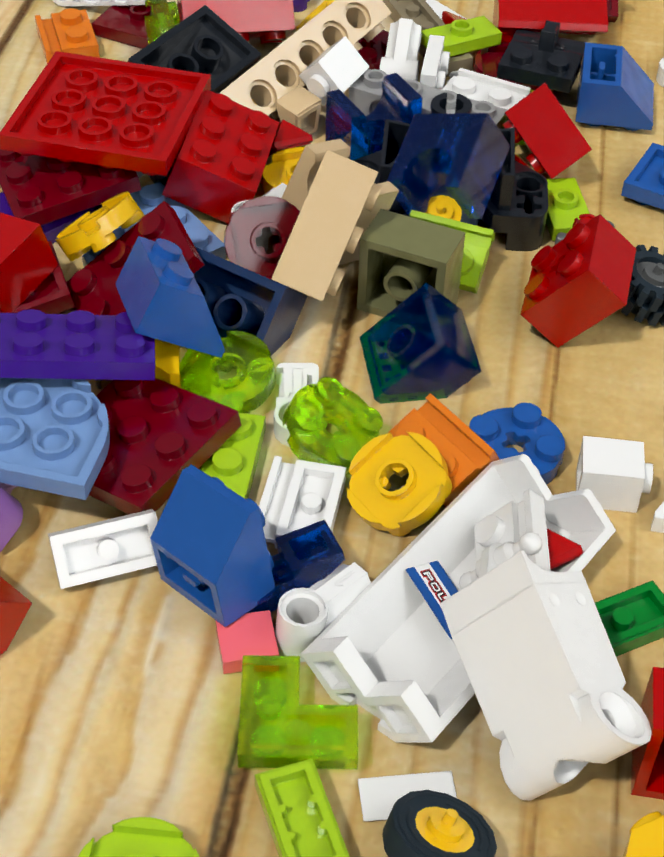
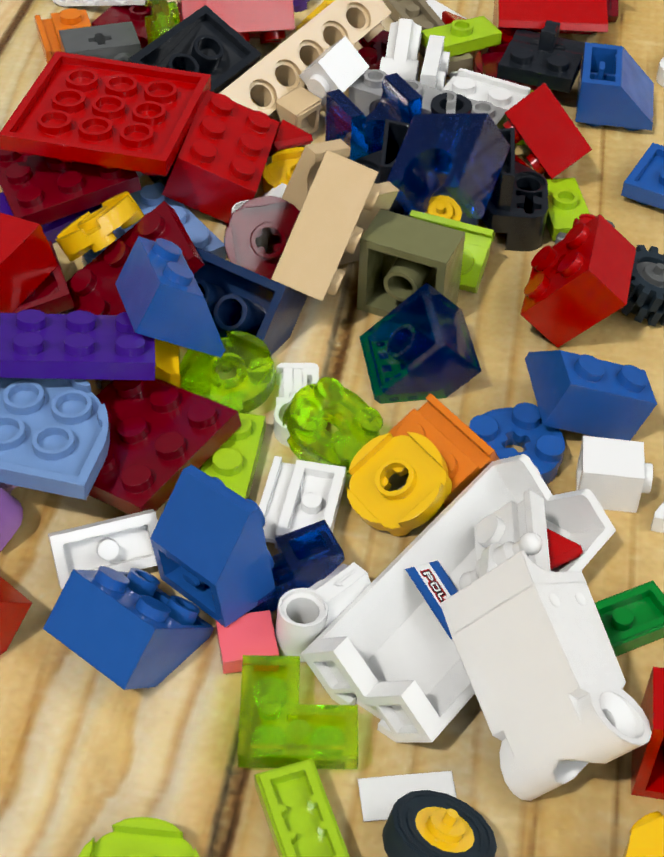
none -> blue slope [43,566,214,690]
none -> dark grey brick [59,21,141,62]
none -> blue slope [525,350,657,441]

